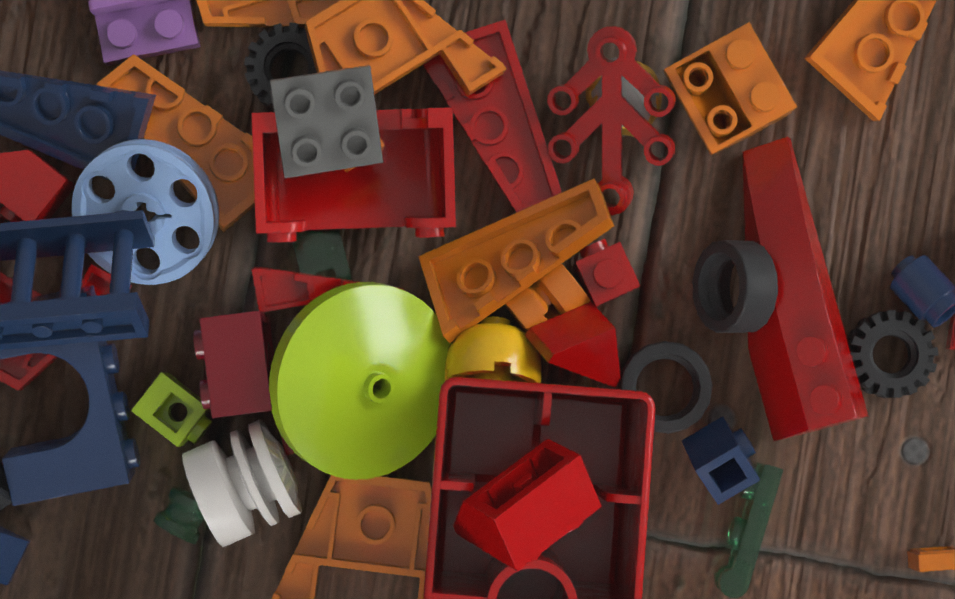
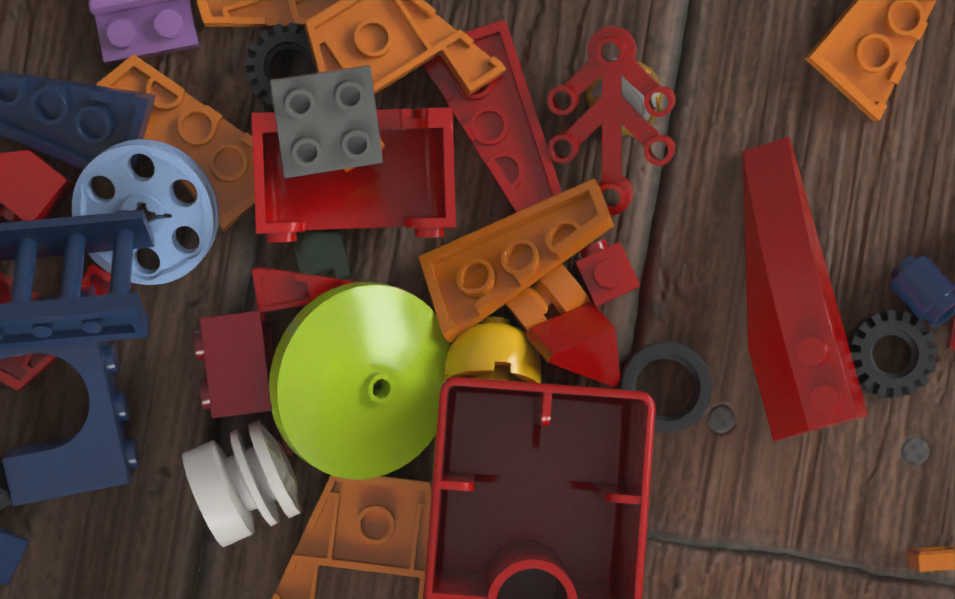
lime brick [131,372,213,447] -> none
clear green wheel [153,486,205,544] -> none
red slope [453,439,602,571] -> none
orange slope [663,22,797,155] -> none
dark blue brick [681,416,760,505] -> none
black tyre [692,240,778,333] -> none
clear green plate [714,462,784,598] -> none

